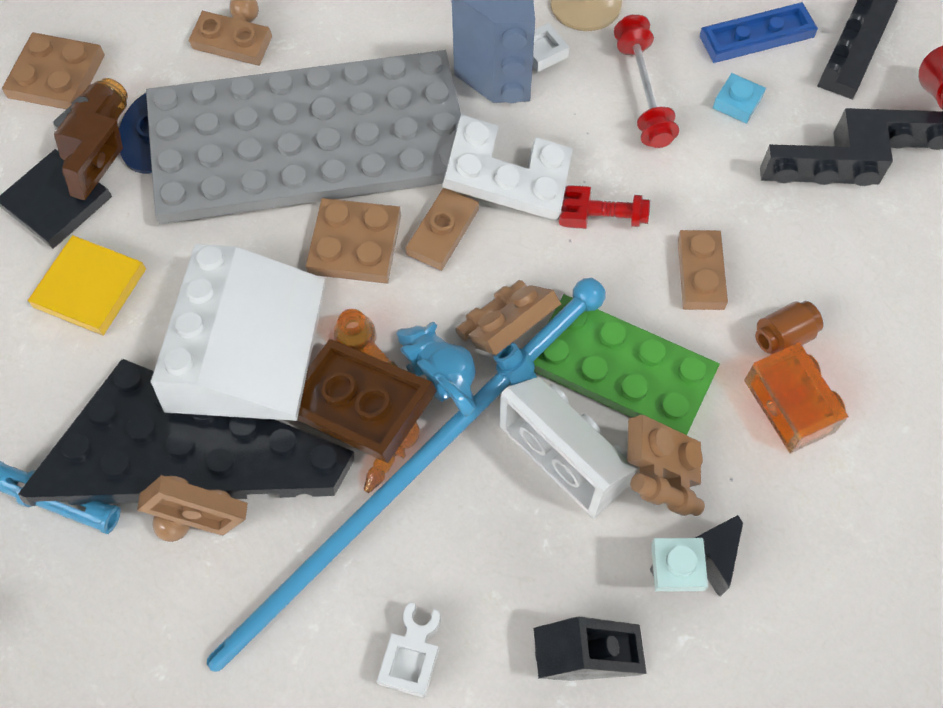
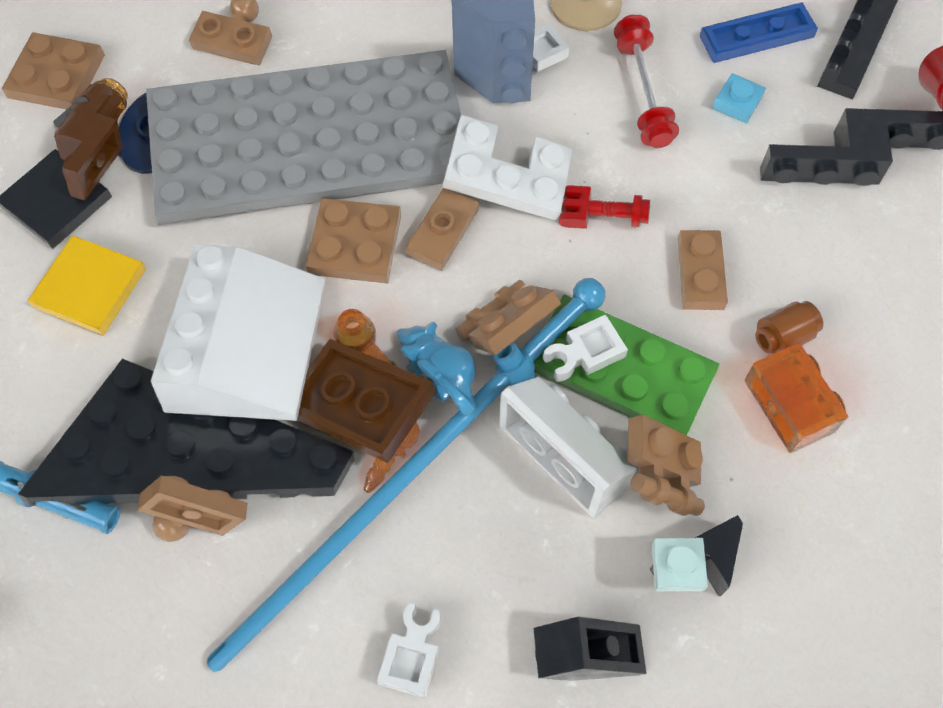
none -> white plate [543,314,628,382]

